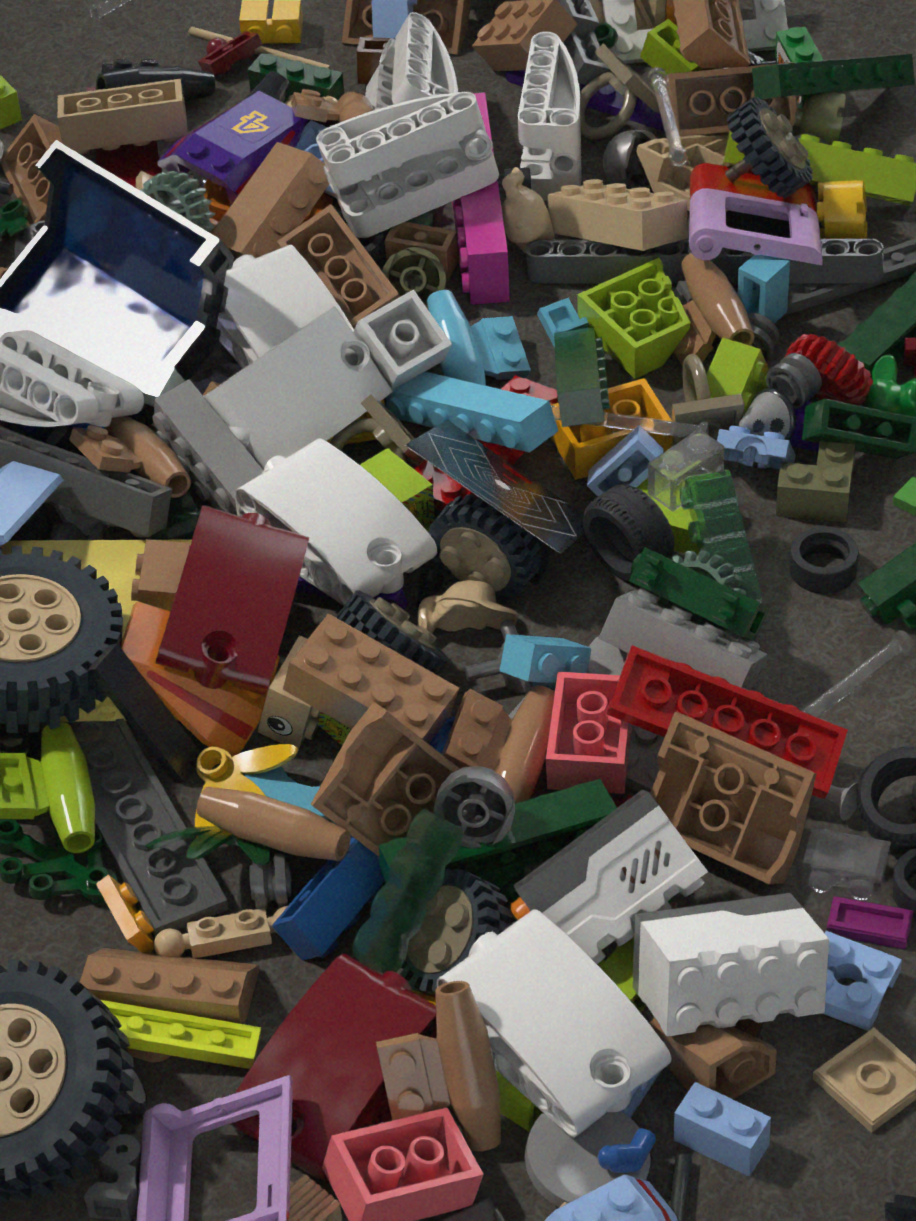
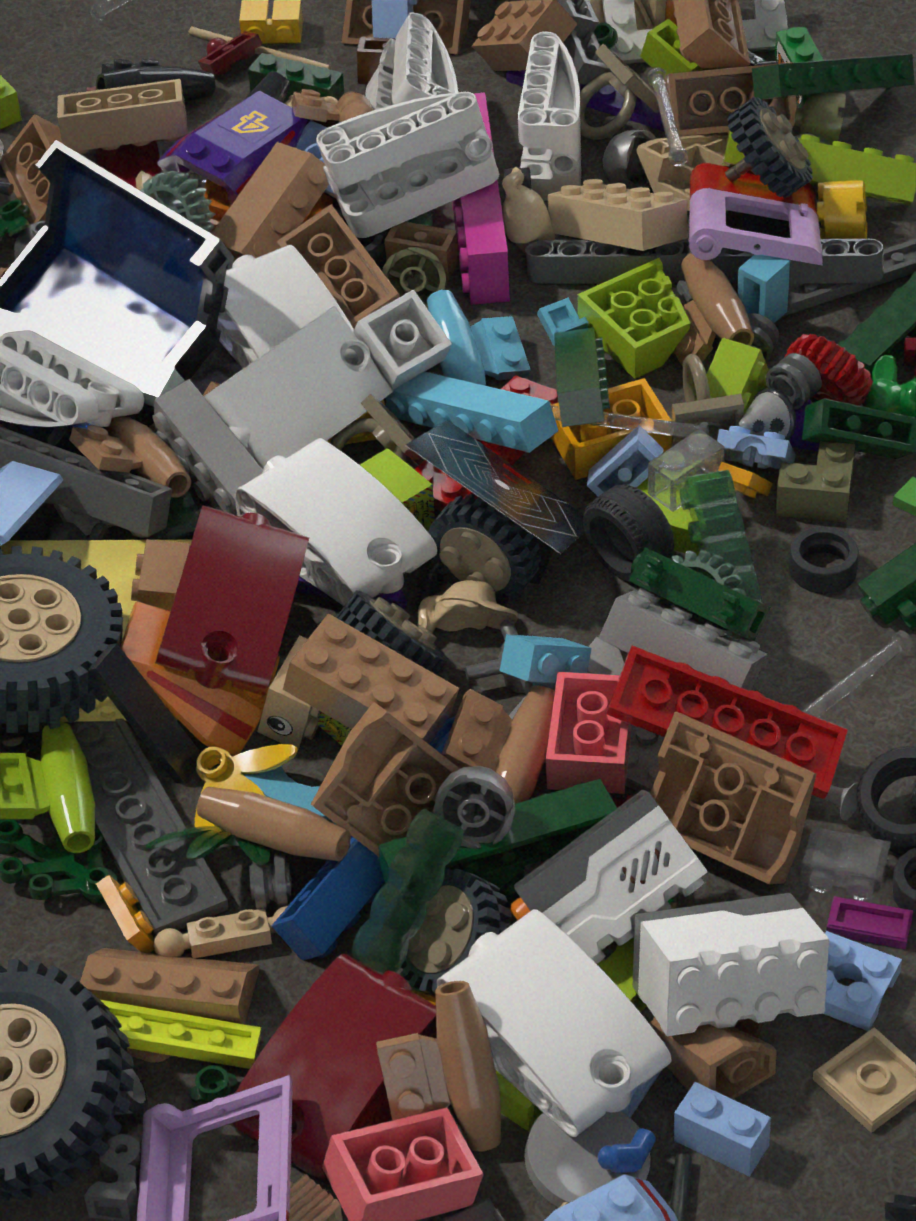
none -> dark green plate [189,1066,237,1103]
none -> light orange plate [716,461,773,498]

